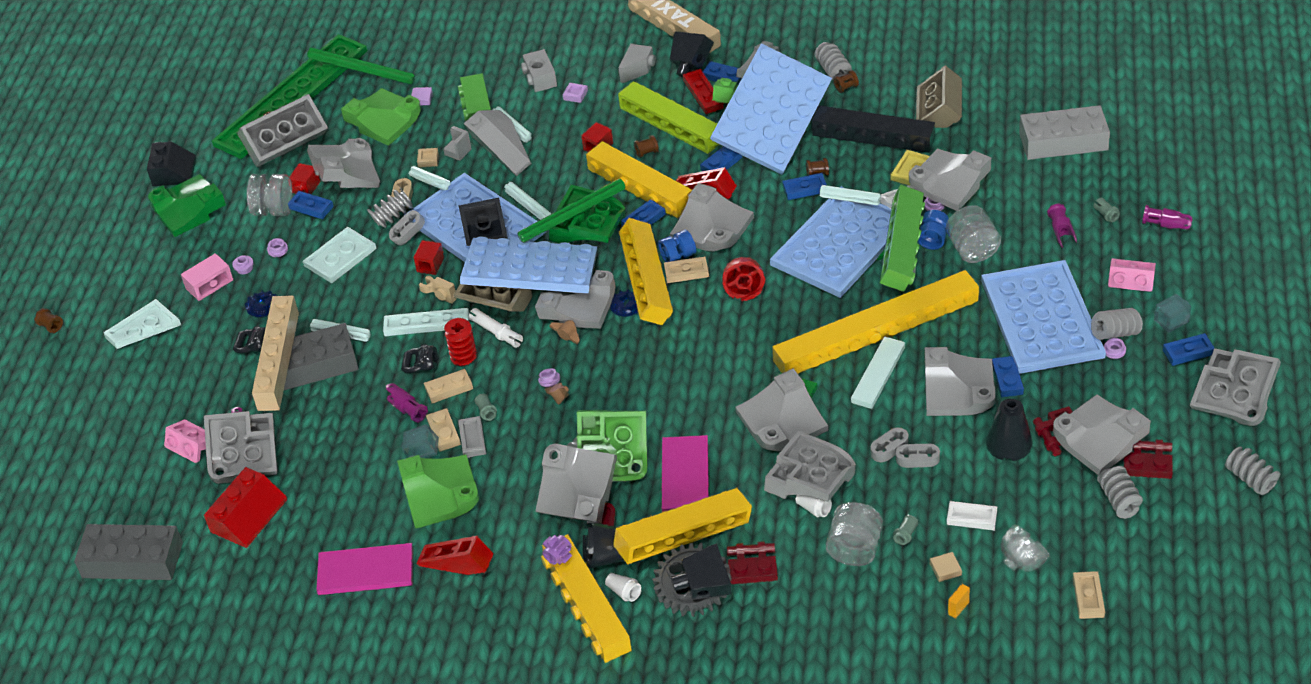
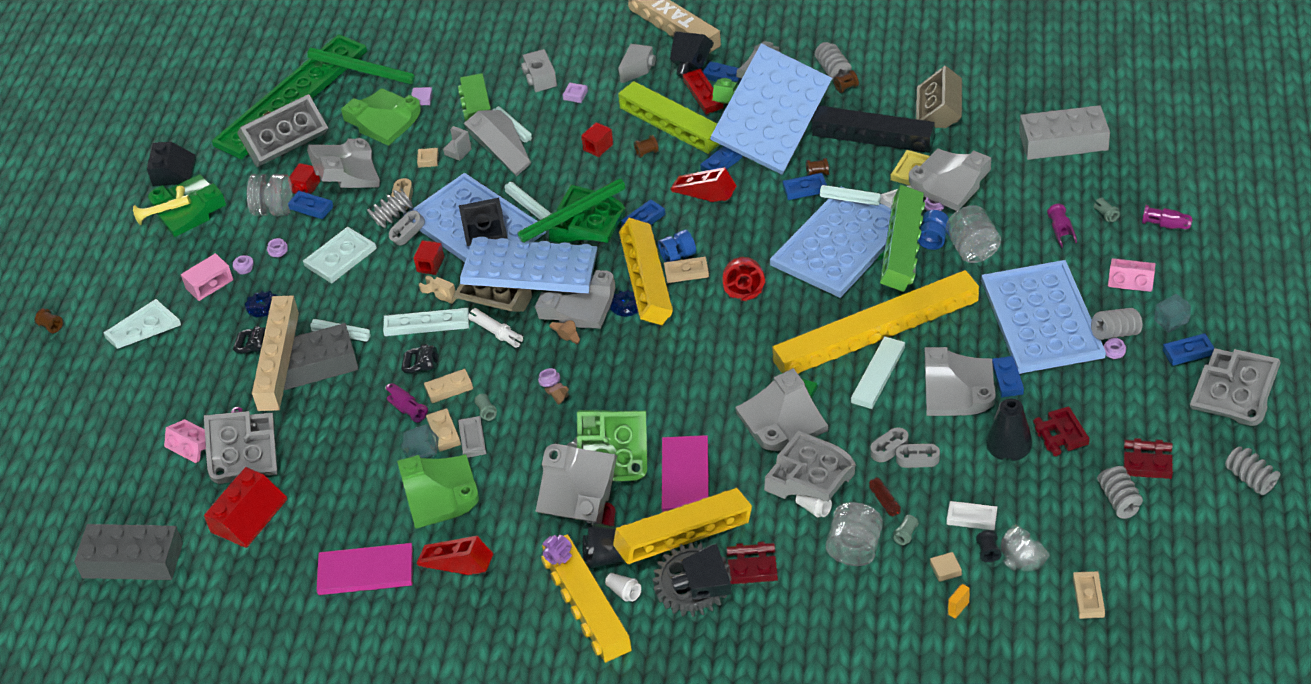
light aqua axle [409,166,451,190] -> none
red piece [444,318,477,366] -> none
yellow brick [586,141,692,218] -> none
light grey slope [670,183,754,251] -> none
light grey slope [1053,395,1151,475] -> none
none -> light yellow piece [133,186,191,225]
none -> clear red axle [869,477,901,517]
none -> black bush [976,530,1002,562]

